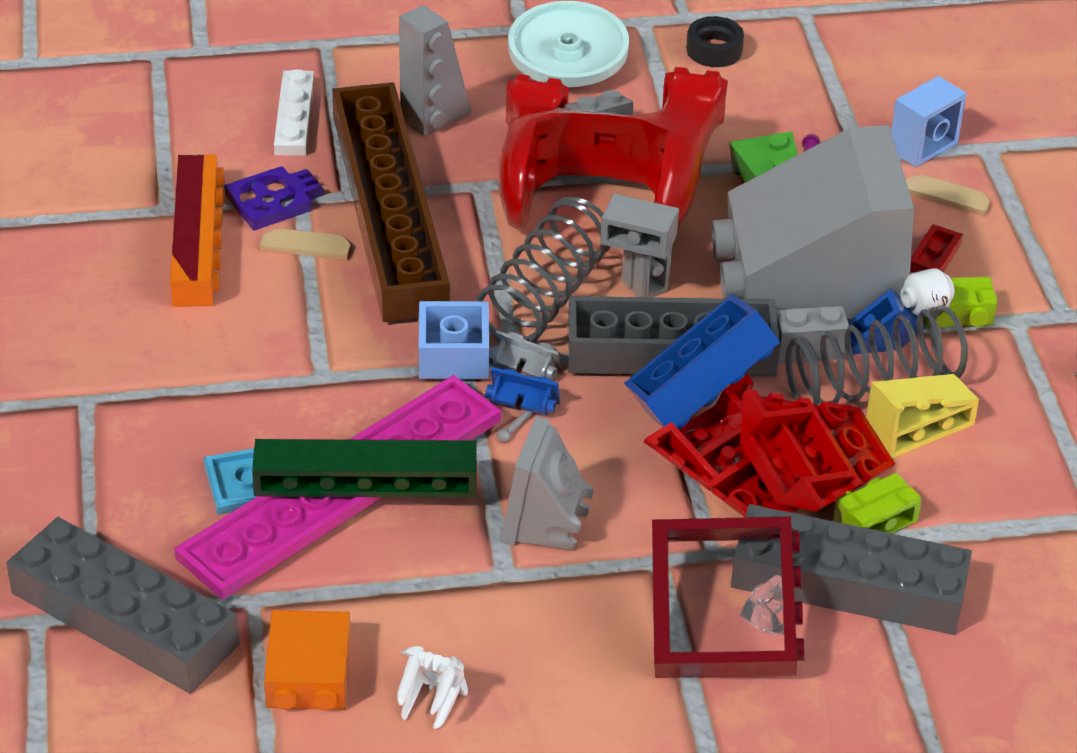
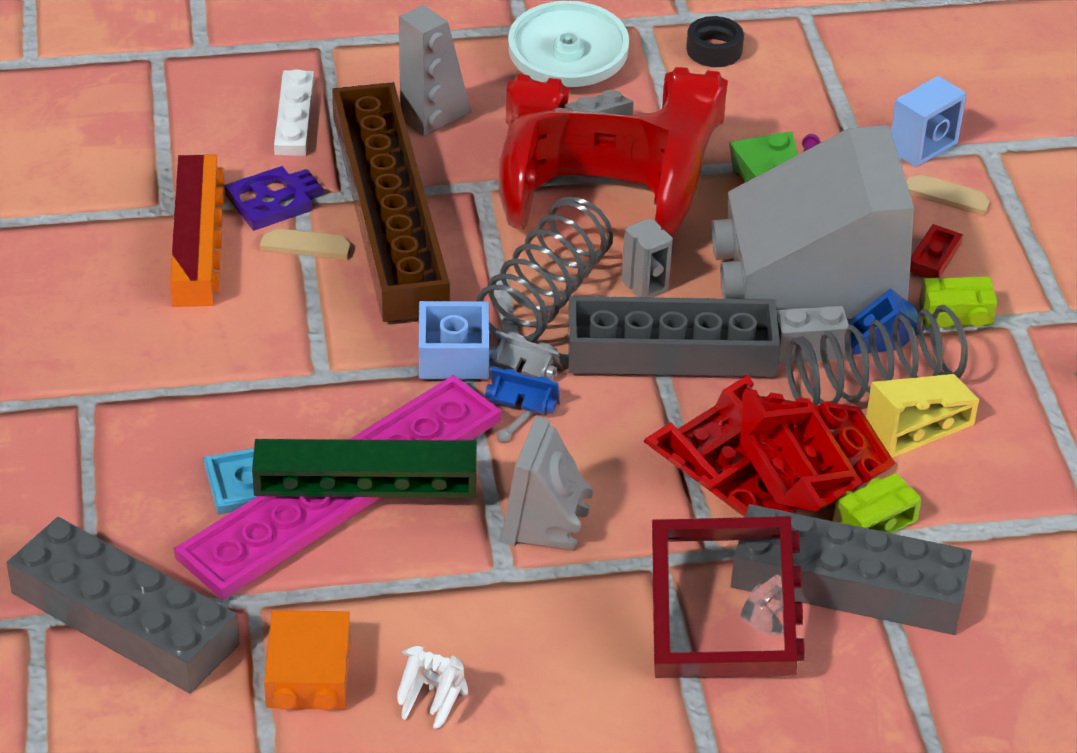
light grey brick [600,193,679,259] -> none
blue brick [624,294,780,429] -> none
white head [901,268,955,316] -> none

